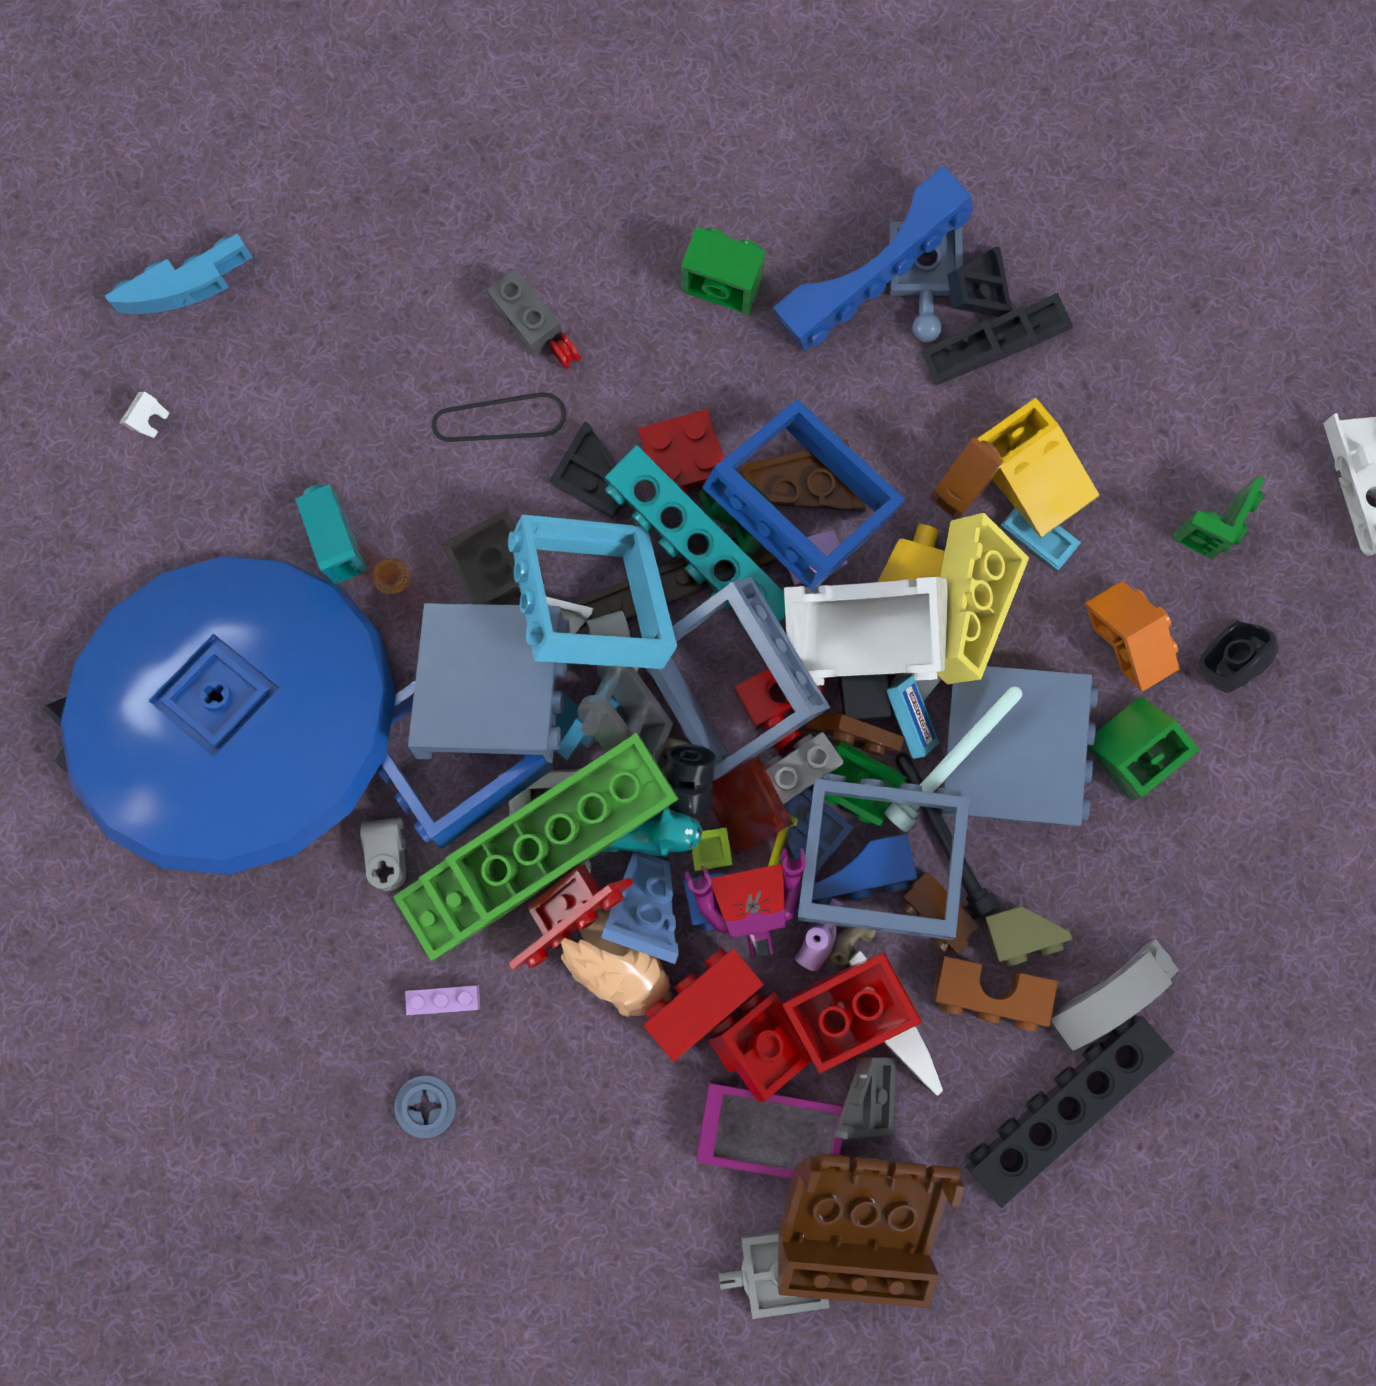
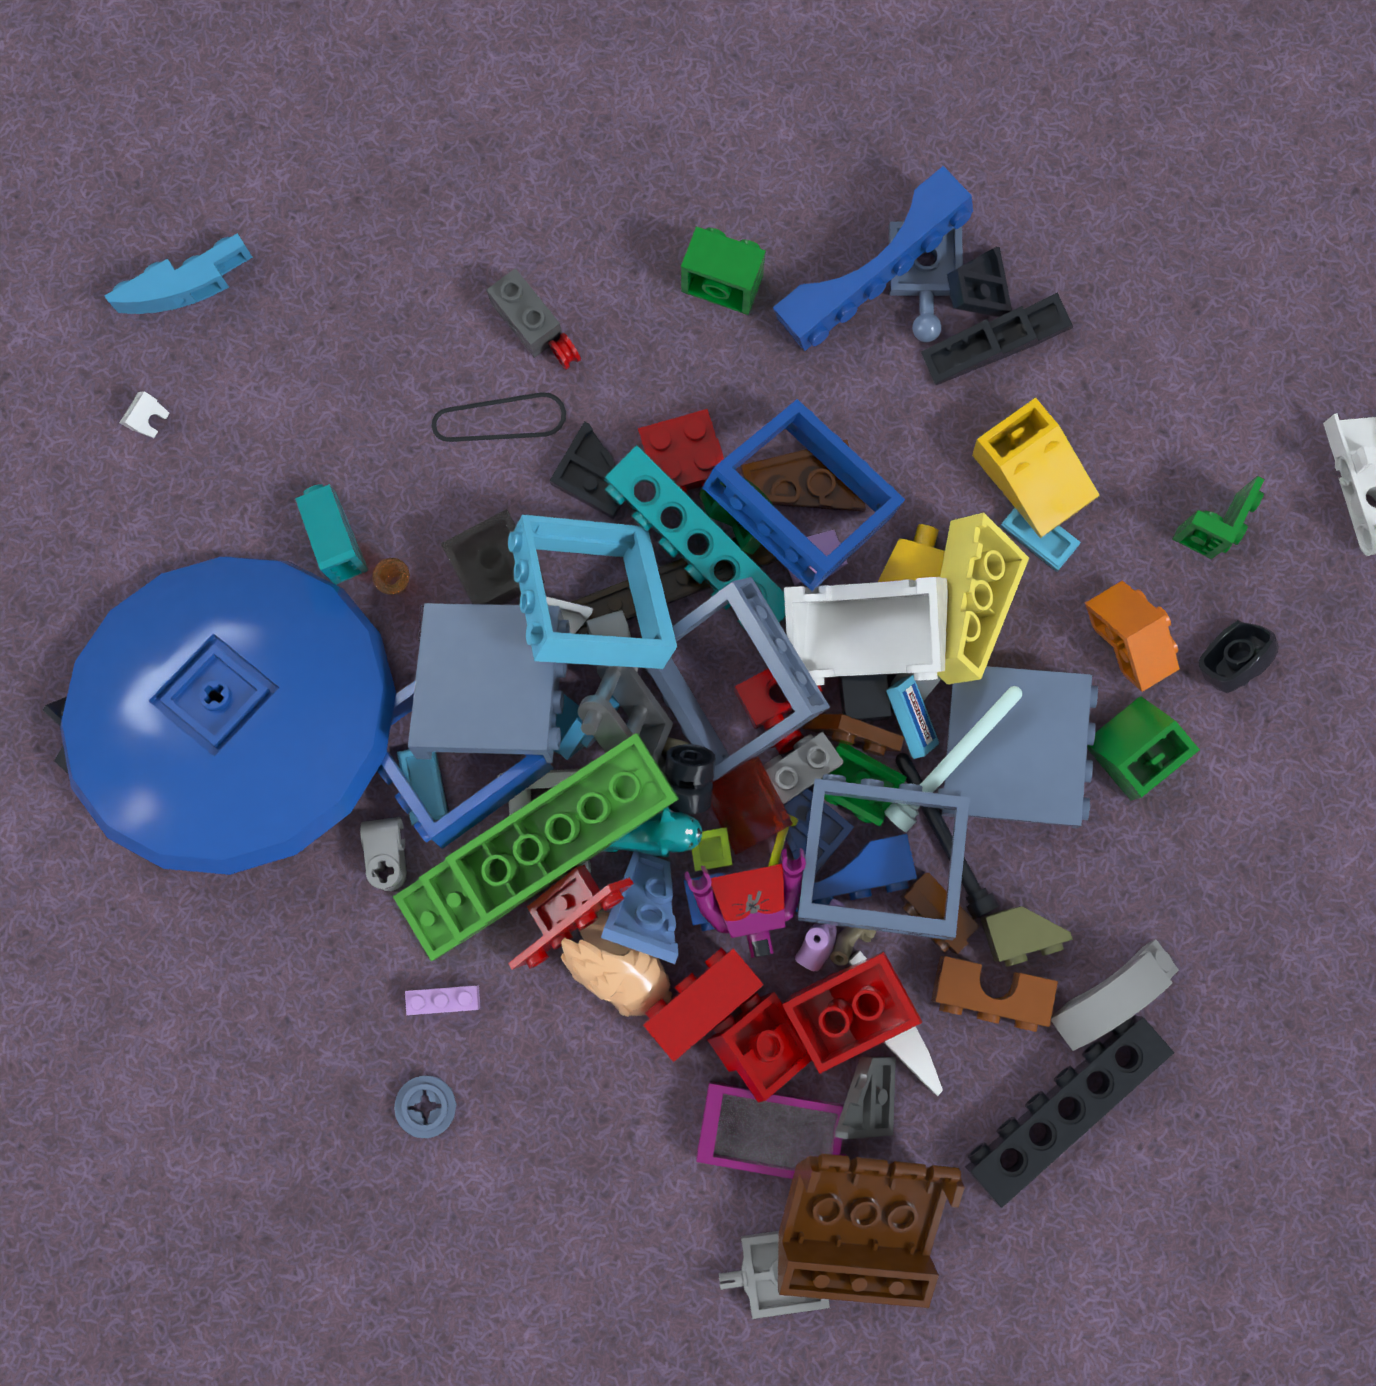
dark orange slope [930,437,1004,520] -> none
none -> medium azure tile [397,749,449,825]

